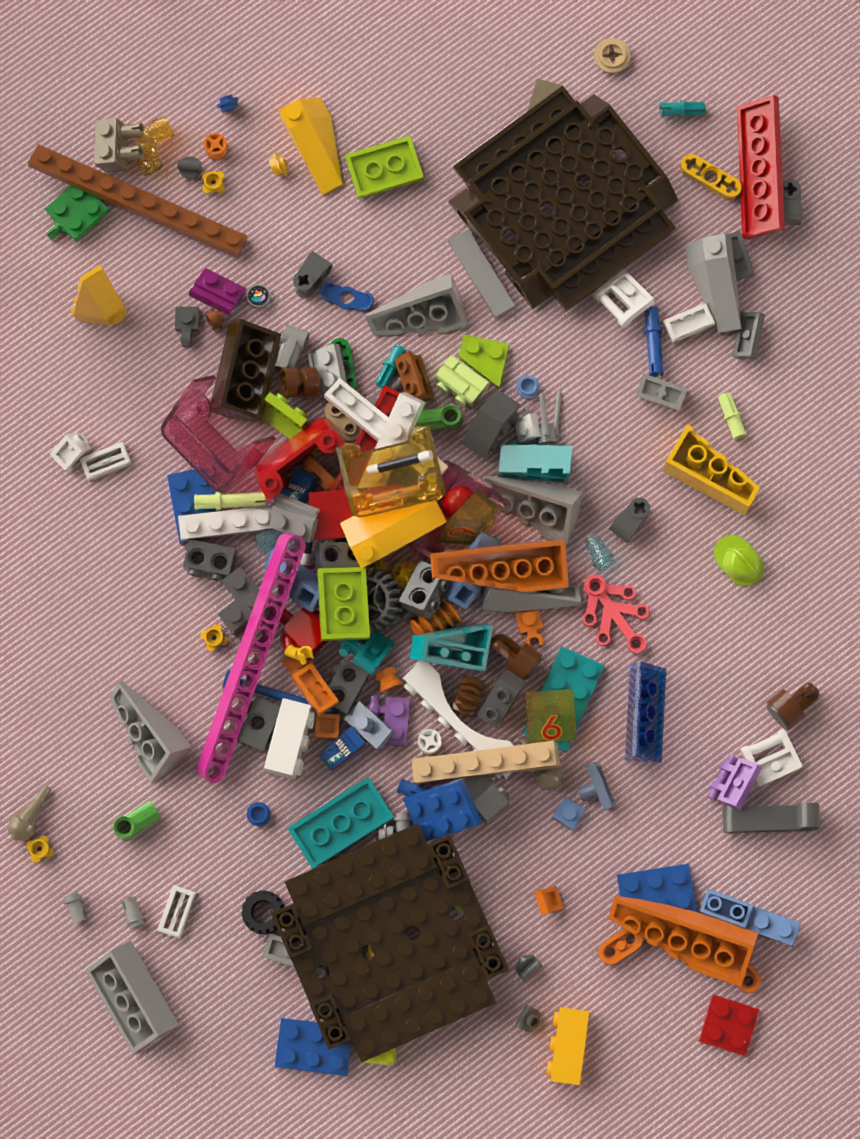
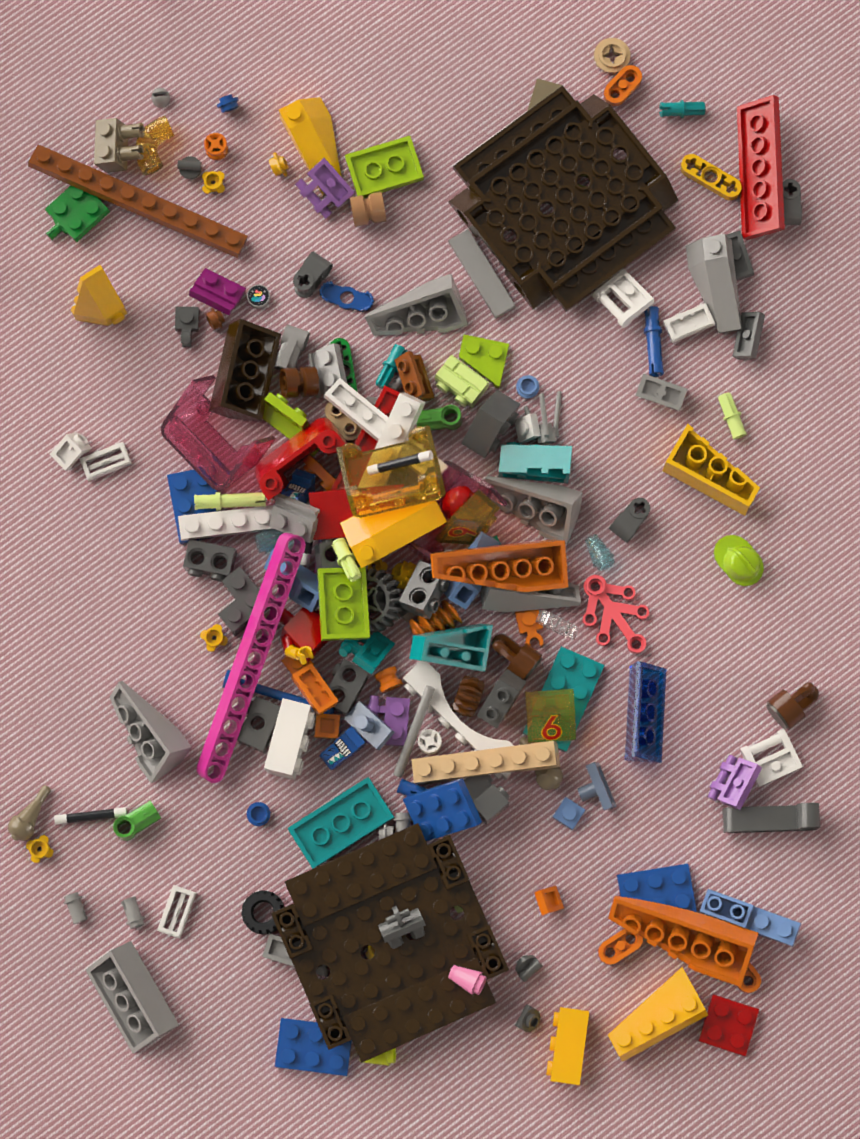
none -> black bar [54,807,127,825]
none -> light grey hinge [151,88,170,108]
none -> medium lavender plate [295,158,355,219]
none -> yellowish green axle [331,538,361,582]
none -> medium nougat wheel [350,192,387,227]
none -> dark grey hips [378,906,426,949]
none -> light grey bar [393,686,435,777]
none -> bright pink cone [448,965,487,995]
none -> clear beam [536,610,579,640]
none -> orange plate [604,65,642,106]
none -> yellow wedge [608,967,708,1062]

